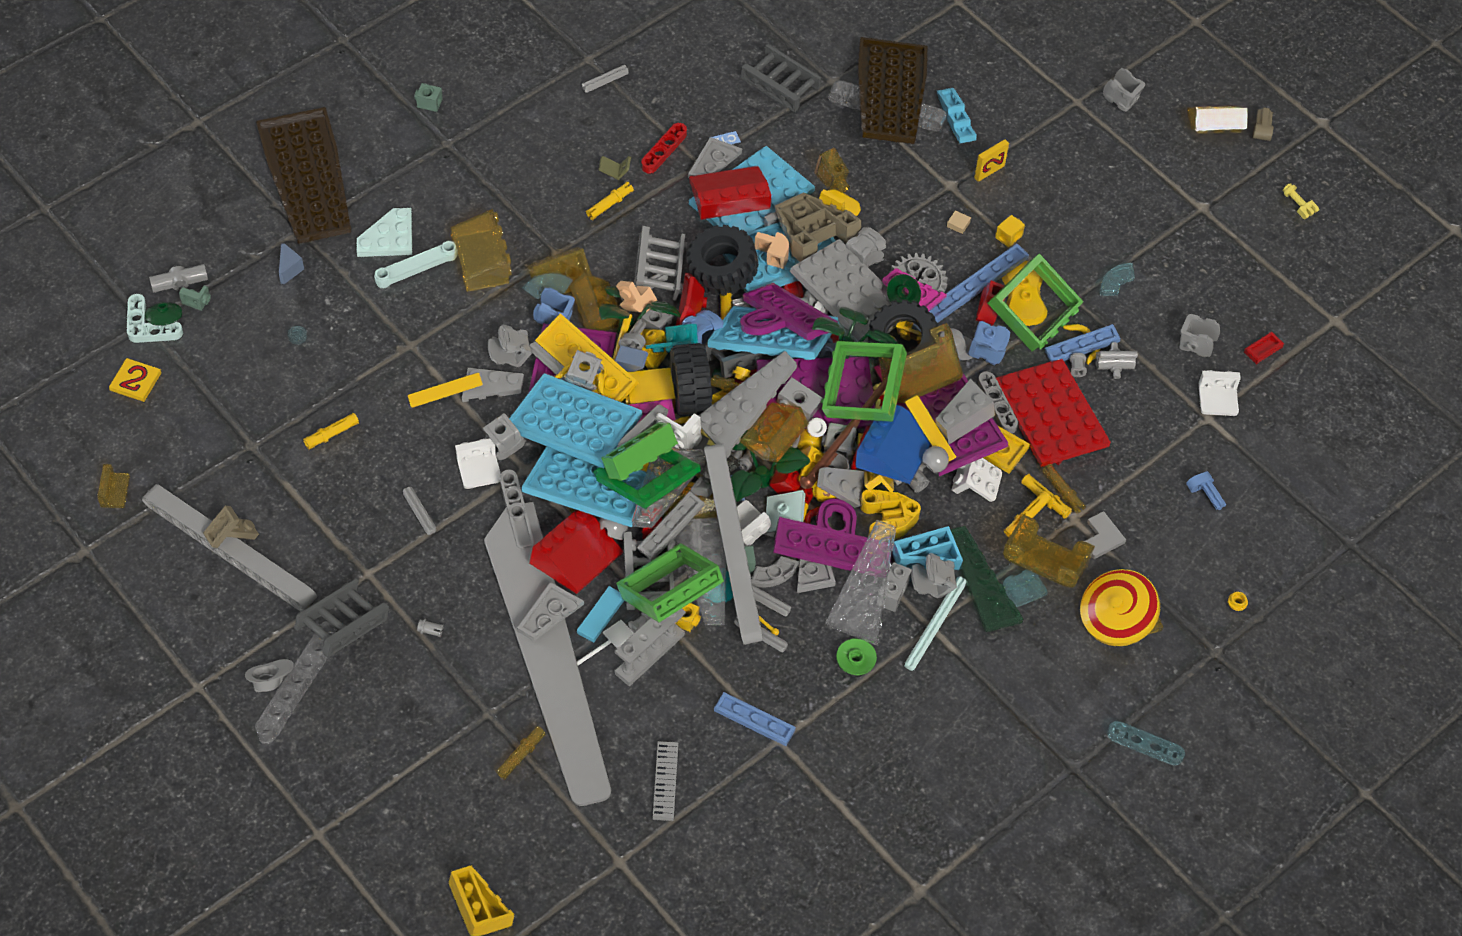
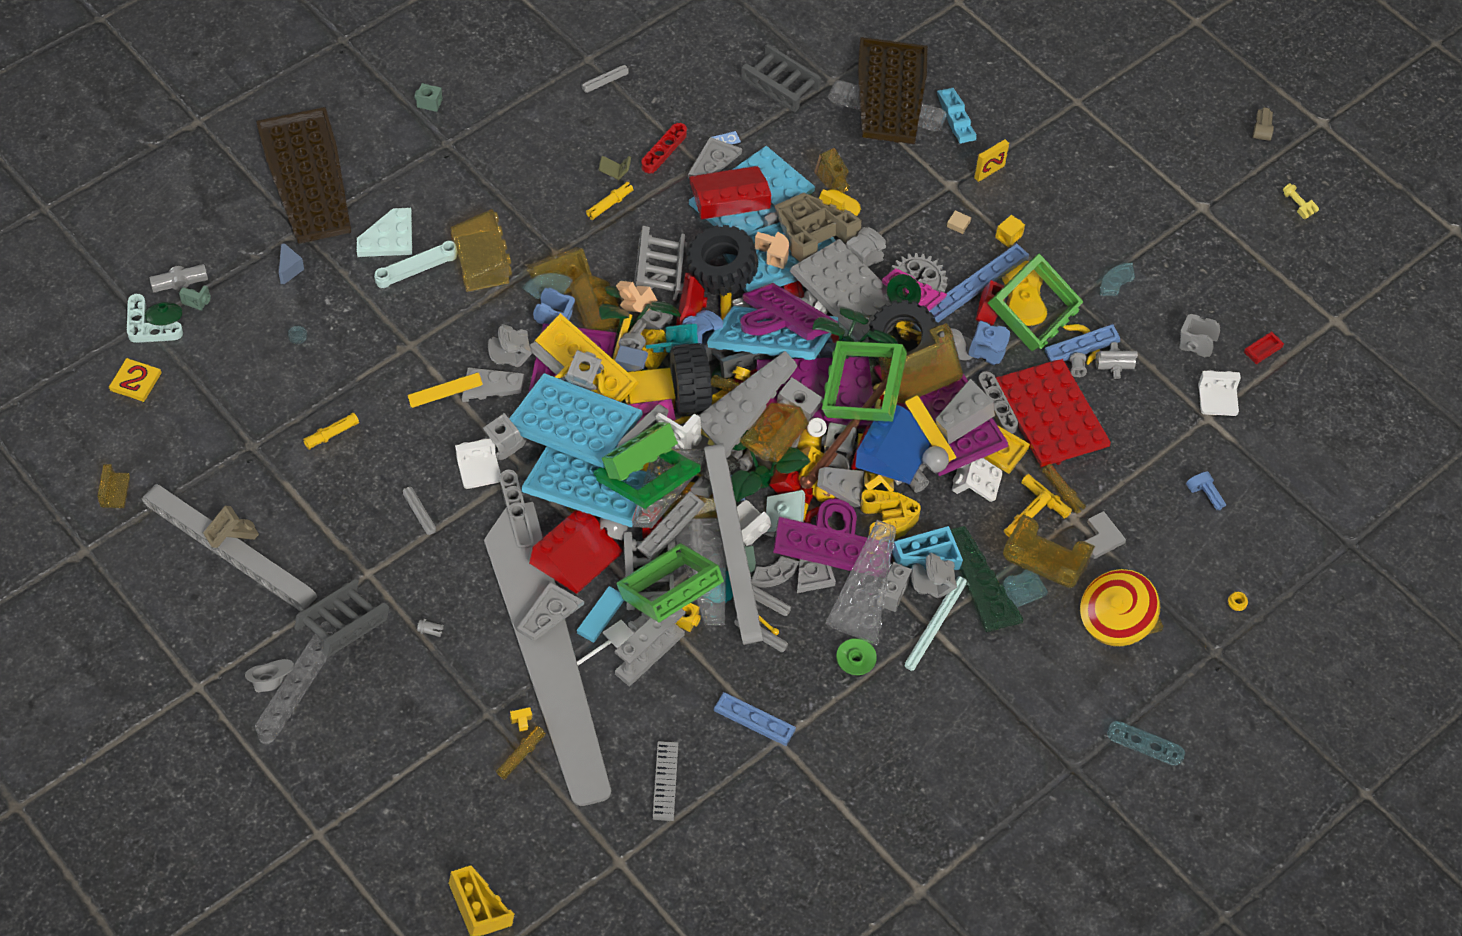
light grey piece [1103,68,1145,112] -> none
slope [1187,106,1247,133] -> none
none -> yellow tile [510,707,532,731]

